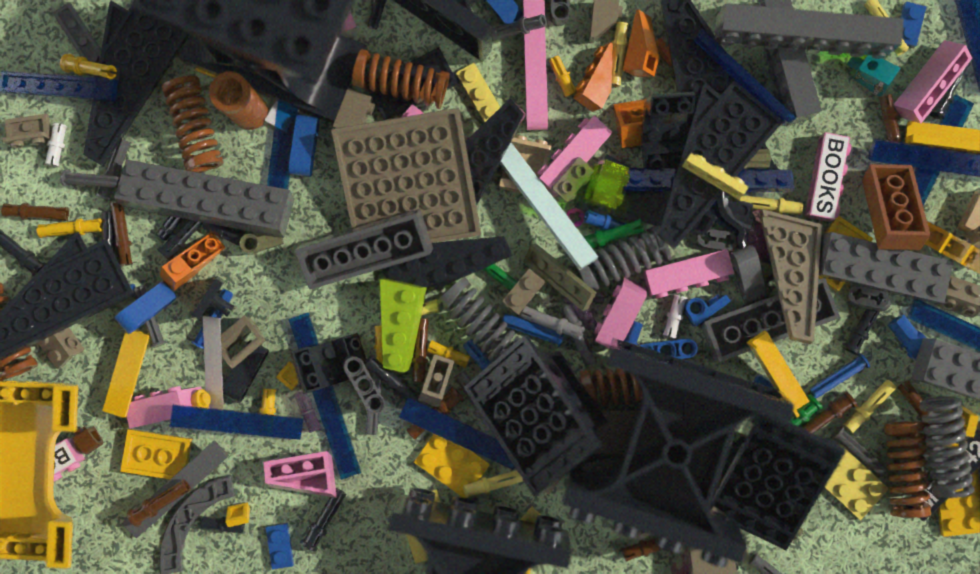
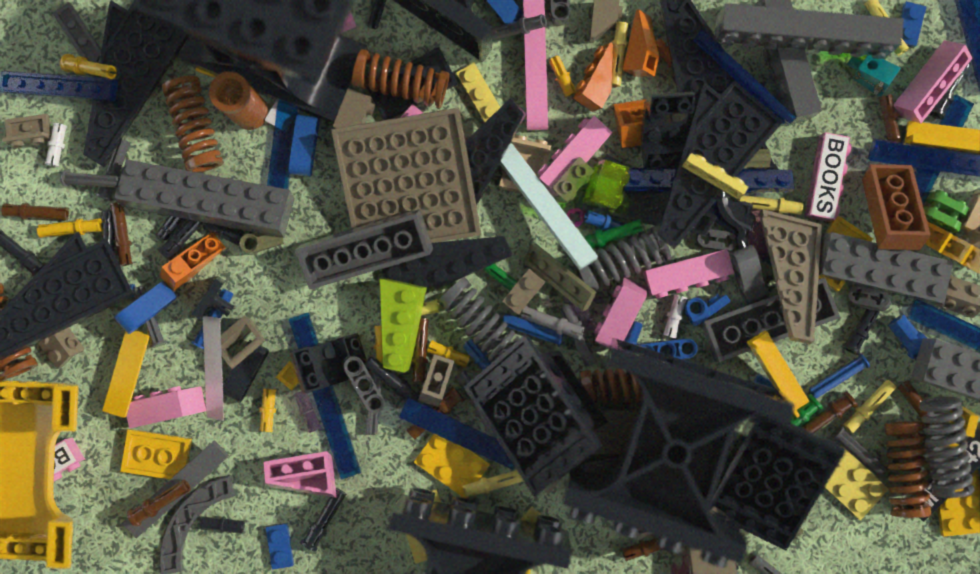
reddish brown plate [72,426,103,455] -> none
clear blue tile [169,404,304,440] -> none
yellow plate [191,389,210,411] -> none
yellow tile [226,502,250,527] -> none
none -> bright green brick [923,190,970,233]

